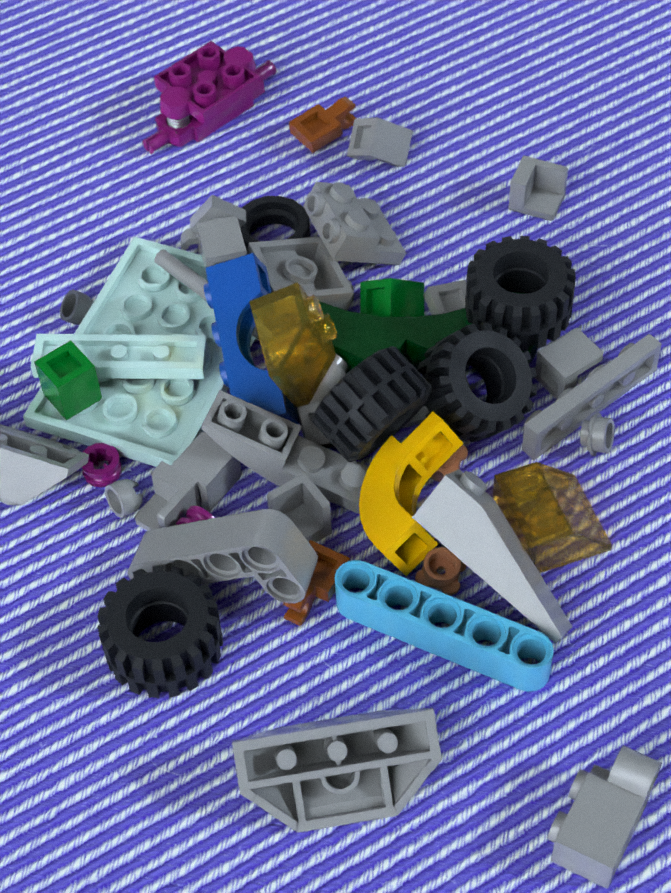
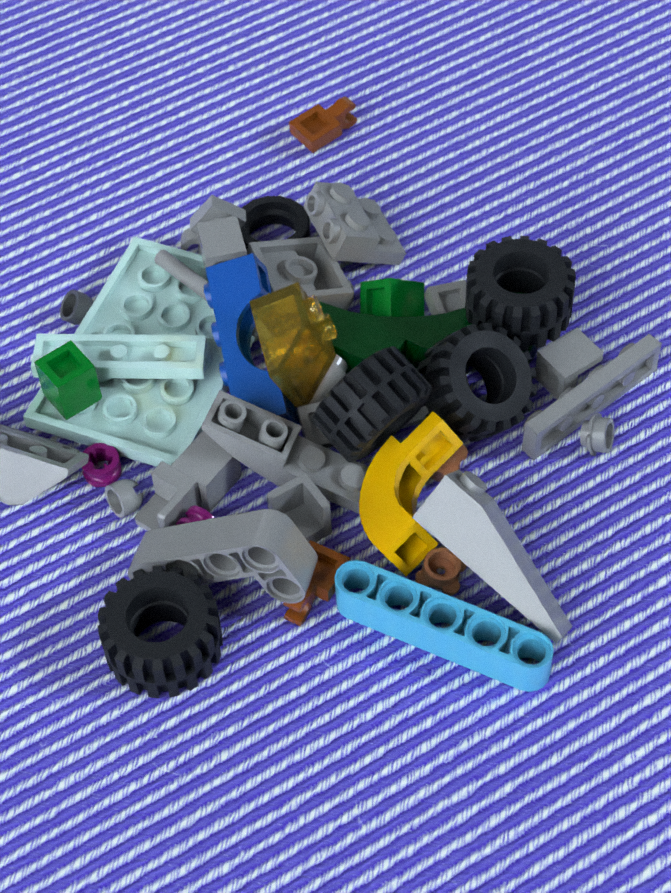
magenta piece [143,41,277,154] -> none
light grey wedge [232,708,442,833] -> none
light grey panel [347,117,413,167] -> none
clear yellow slope [493,462,612,573] -> none
light grey panel [508,155,568,221] -> none
light grey hinge [547,745,662,889] -> none

